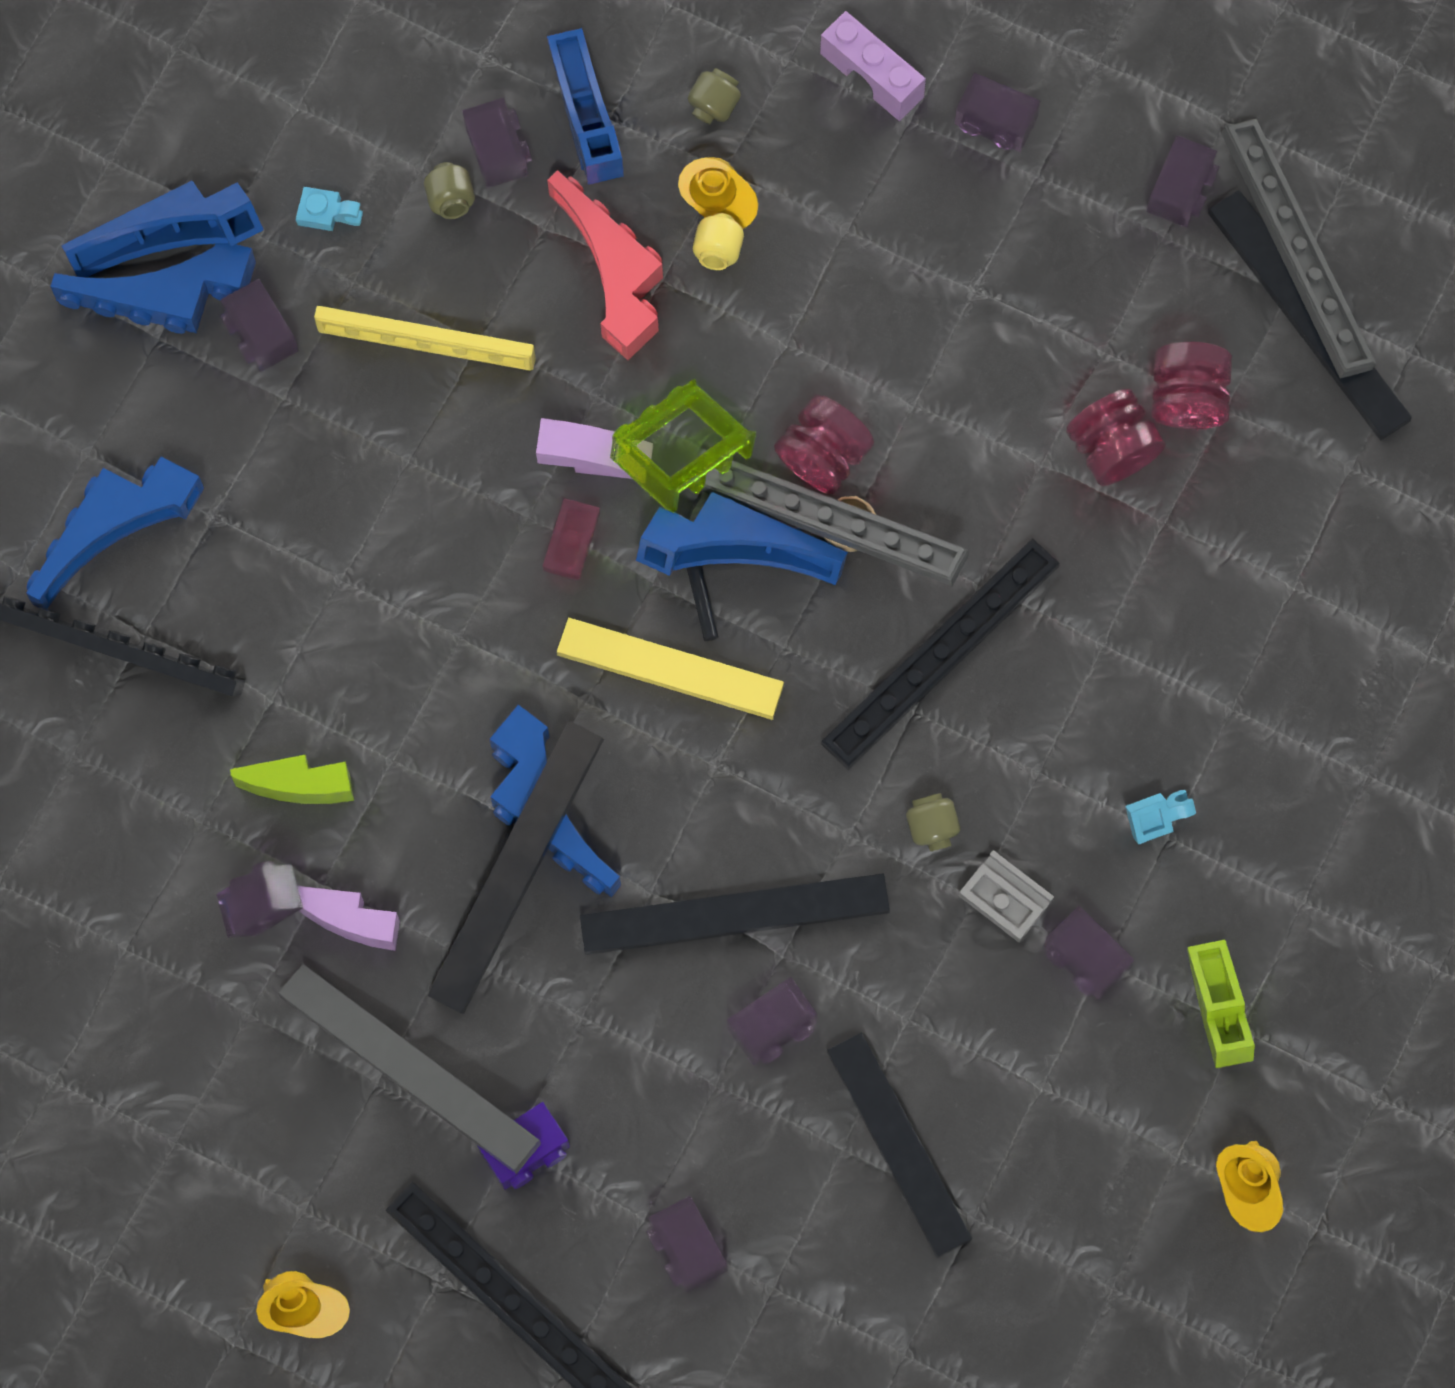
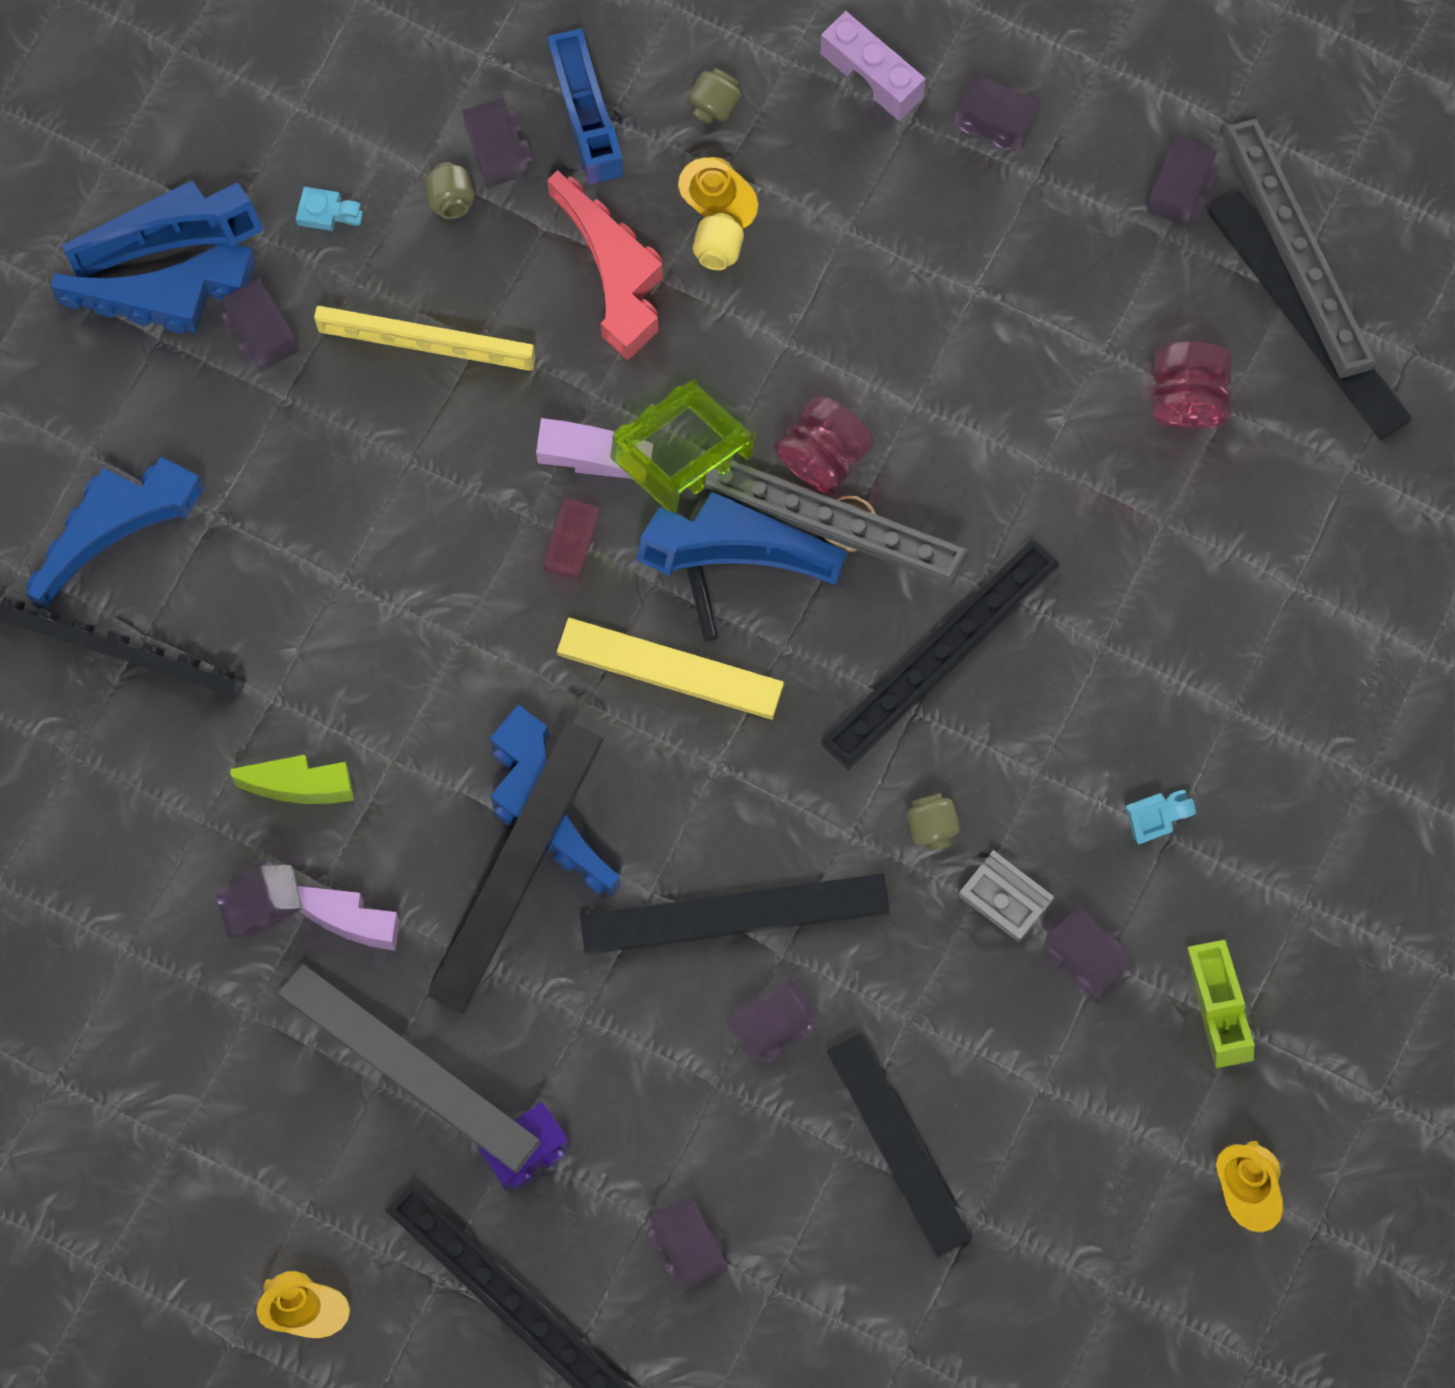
clear pink wheel [1066,389,1166,486] -> none

